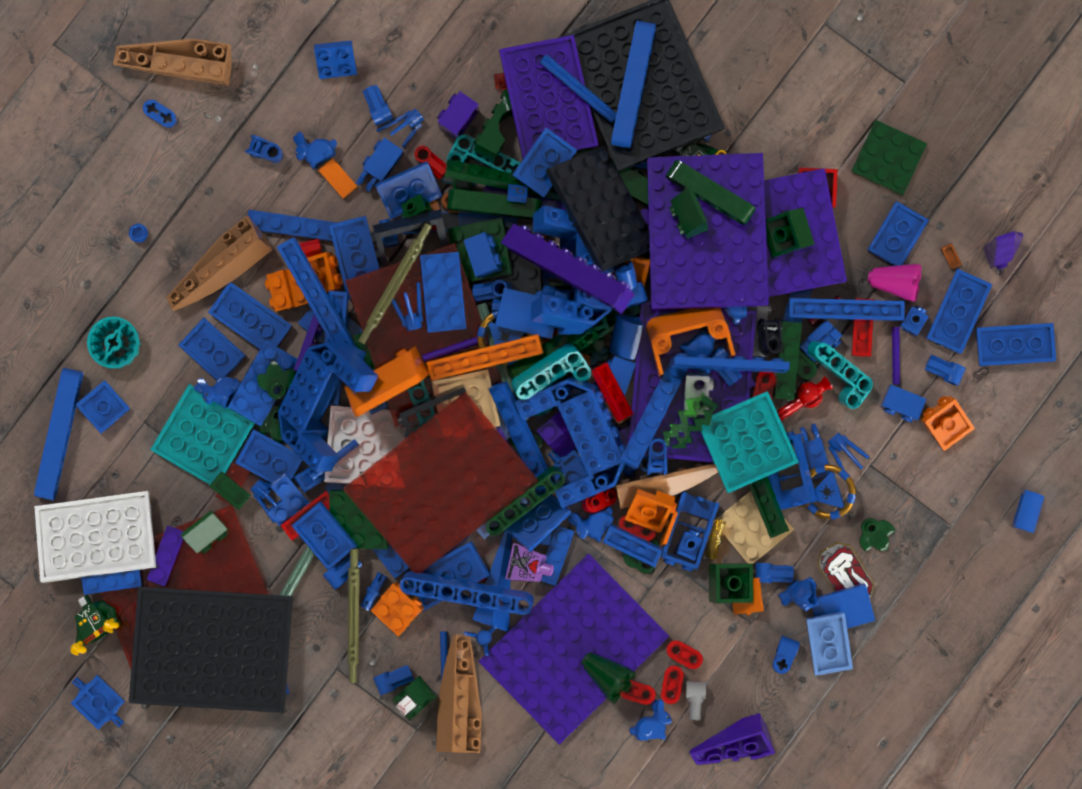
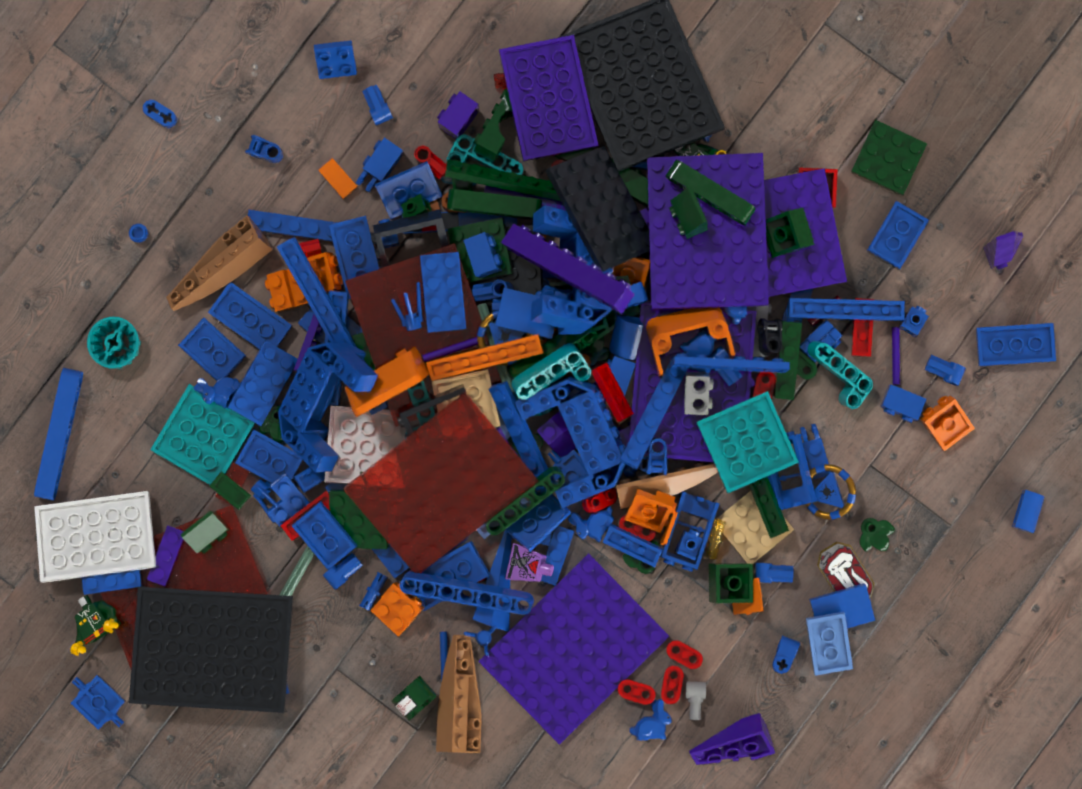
blue plate [75,380,130,434] -> none
medium nougat wedge [113,39,232,86] -> none
dark green plate [257,361,295,400] -> none
blue animal [293,132,337,170] -> none
blue bar [309,439,359,481] -> none
olive axle [347,548,360,683] -> none
olive axle [358,223,432,344] -> none
blue piece [373,665,414,695] -> none
blue plant [376,108,424,148] -> none
blue tile [507,184,528,203] -> none
blue plate [512,128,577,198] -> none
blue axle [540,54,617,123] -> none
dark green cone [581,652,636,704] -> none
blue beam [611,20,656,148] -> none
blue piece [614,261,638,290] -> none
piece [663,392,718,449] -> none
red piece [777,376,833,421] -> none
blue animal [778,577,819,611] -> none
blue plant [828,433,869,470] -> none
dark pink cone [868,264,921,302] -> none
blue plate [926,269,993,354] -> none
dark orange piece [940,243,962,270] -> none

